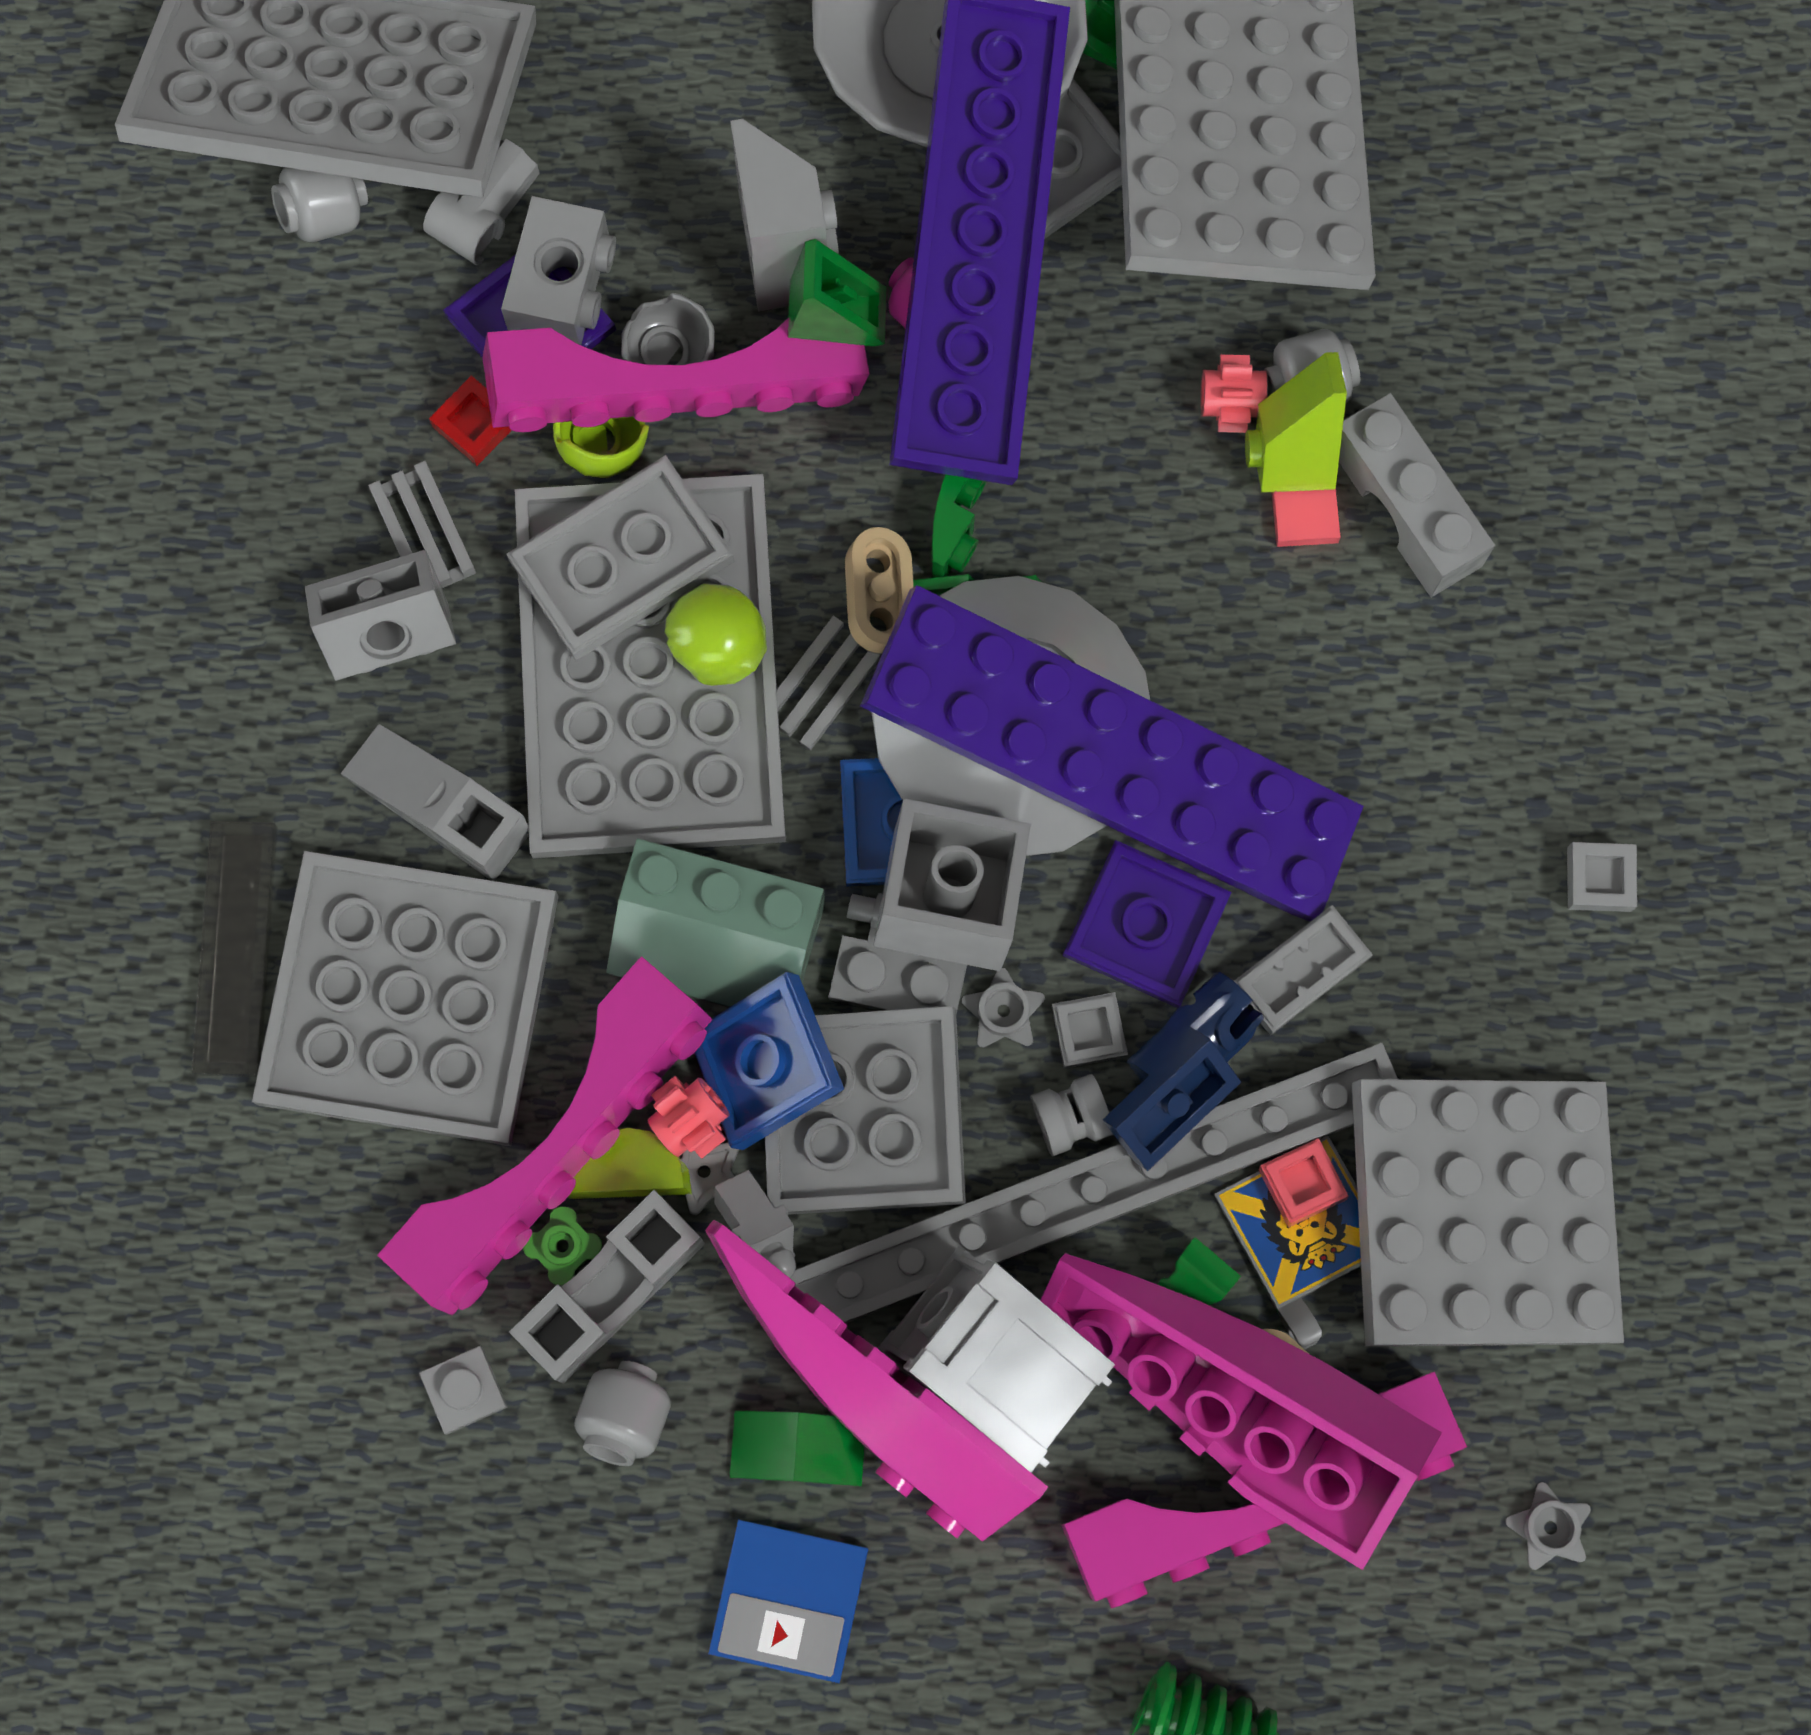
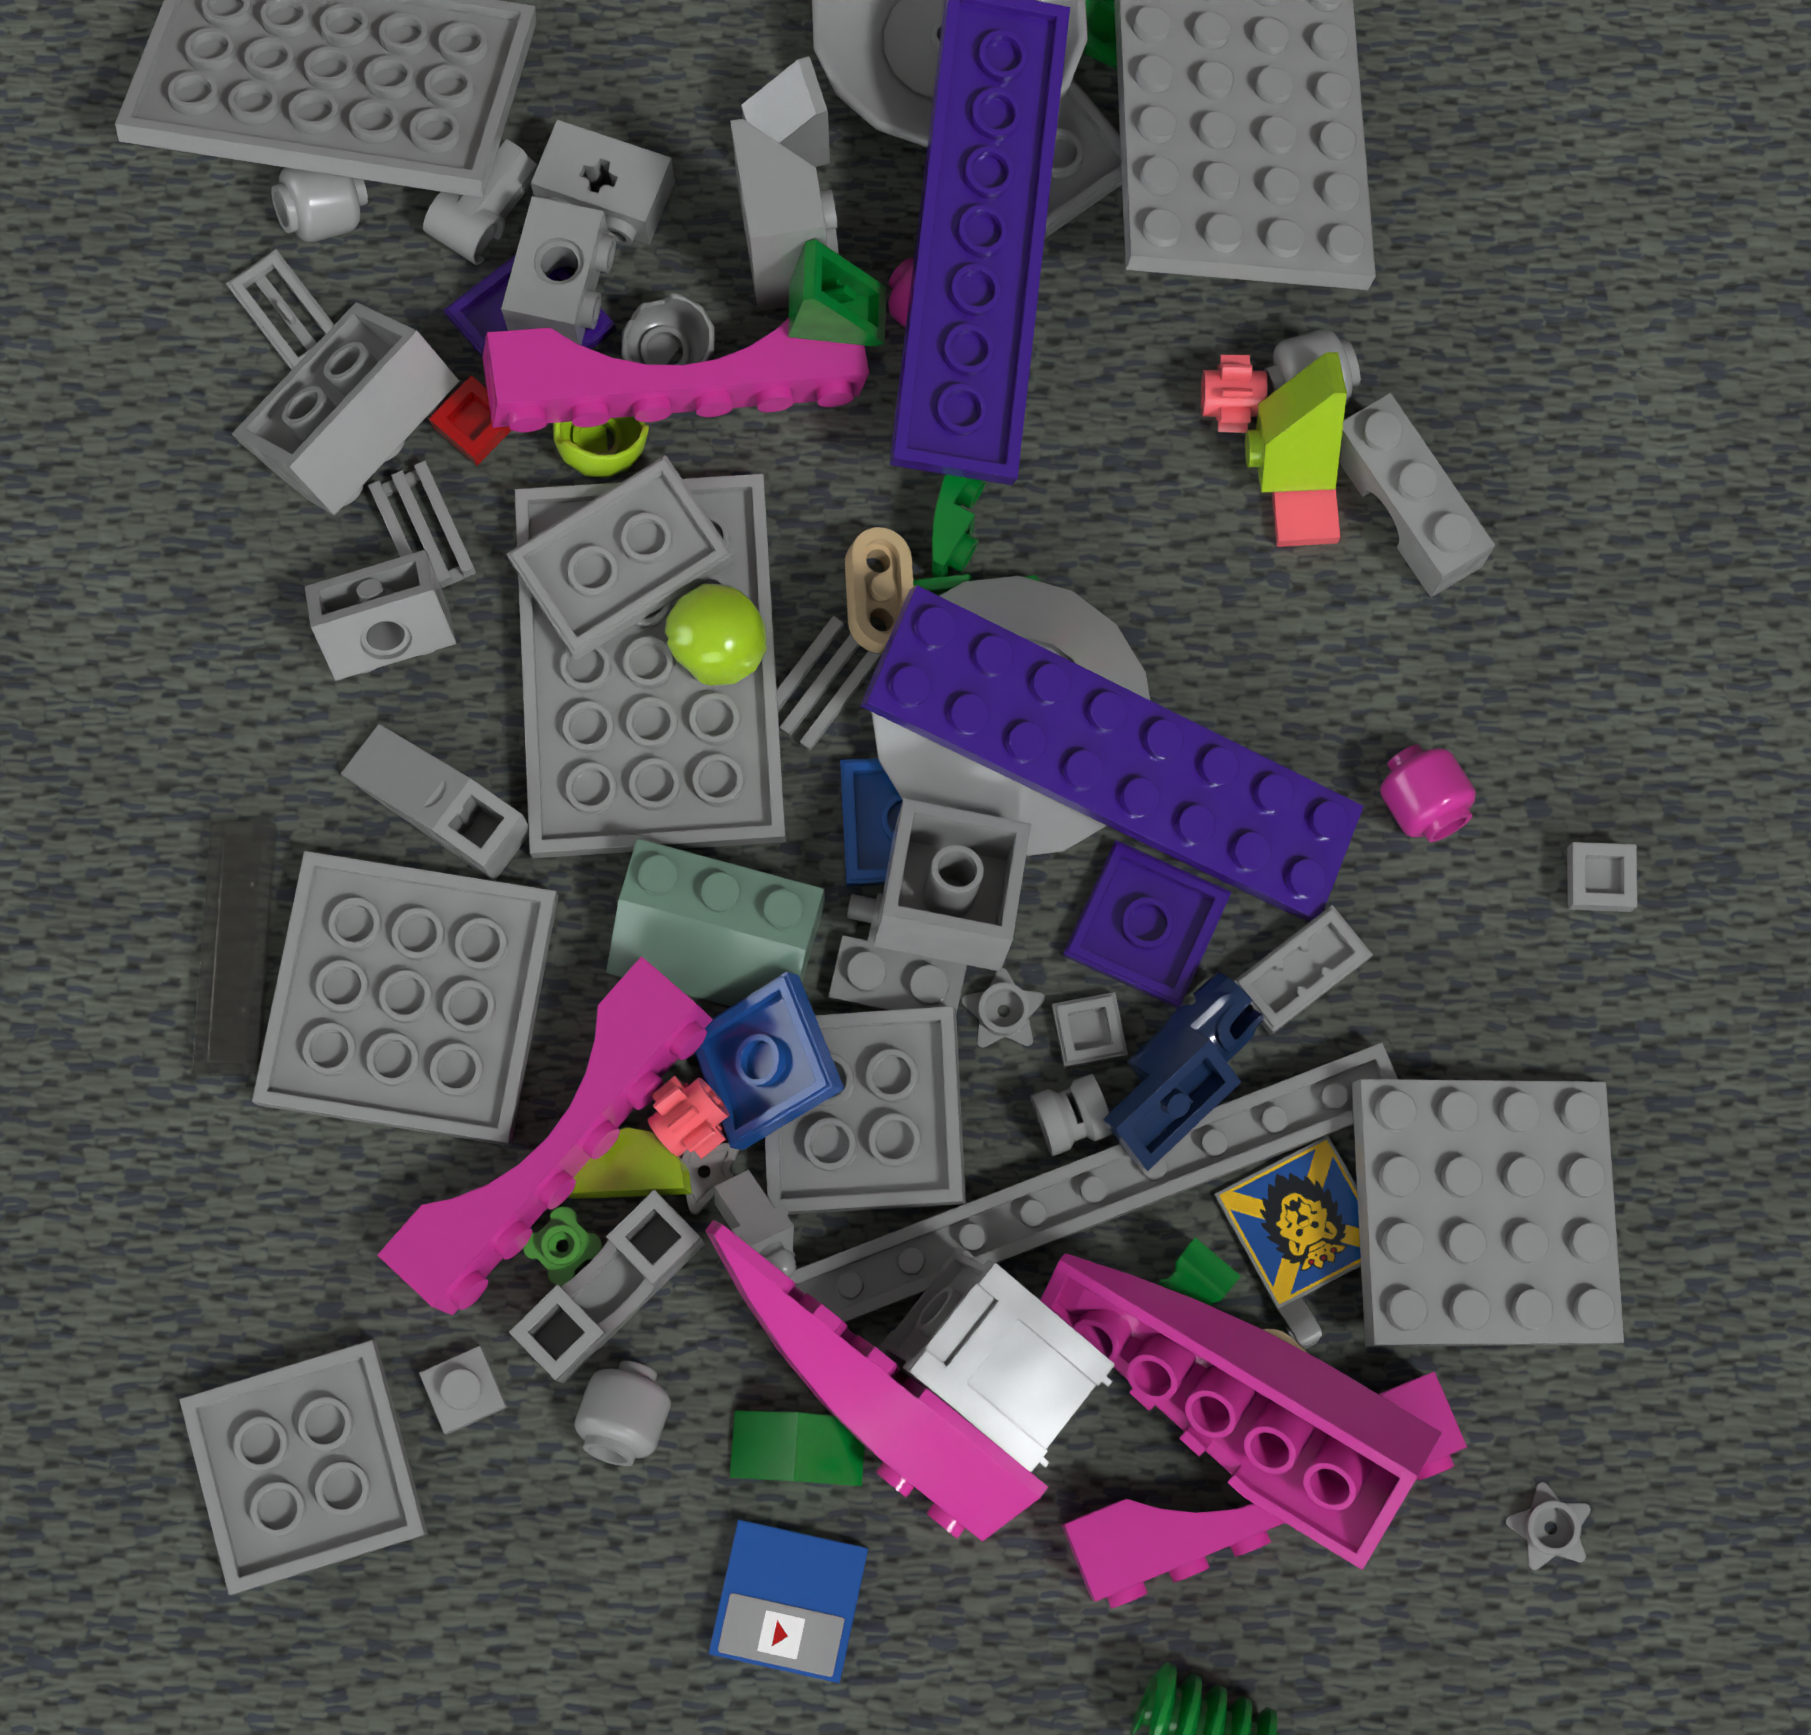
coral tile [1259,1138,1348,1228] -> none
none -> light grey plate [179,1340,428,1595]
none -> light grey tile [226,249,334,370]
none -> light grey slope [232,302,459,516]
none -> light grey brick [531,120,675,246]
none -> light grey slope [741,56,830,167]
none -> dark pink head [1380,744,1476,843]

